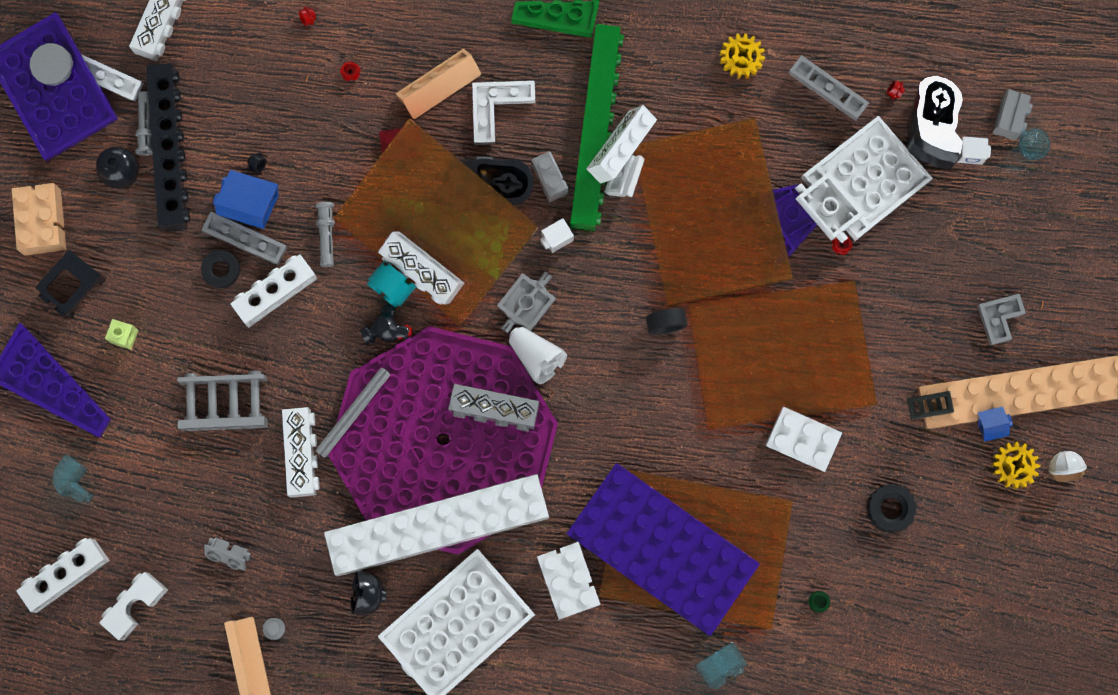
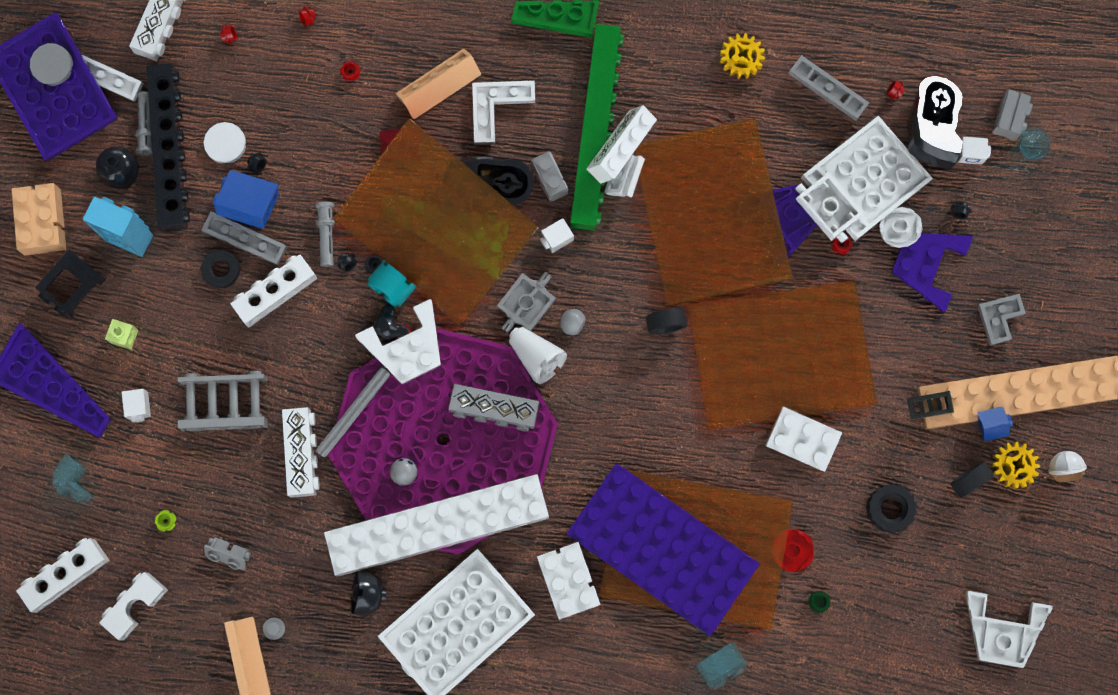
white brick [378,231,464,305] -> none
none -> medium azure brick [82,196,153,257]
none -> white brick [122,389,151,422]
none -> lime plate [155,510,176,532]
none -> white tile [204,122,246,164]
none -> red plate [220,24,238,44]
none -> black plate [337,253,357,272]
none -> white wing [355,299,441,384]
none -> black plate [365,255,383,274]
none -> light grey piece [390,458,417,486]
none -> light grey piece [560,309,586,335]
none -> red tile [771,529,814,572]
none -> white tile [879,207,922,248]
none -> dark purple wing [891,233,973,313]
none -> black tyre [950,461,994,498]
none -> black plate [951,201,971,219]
none -> white wing [966,591,1053,668]

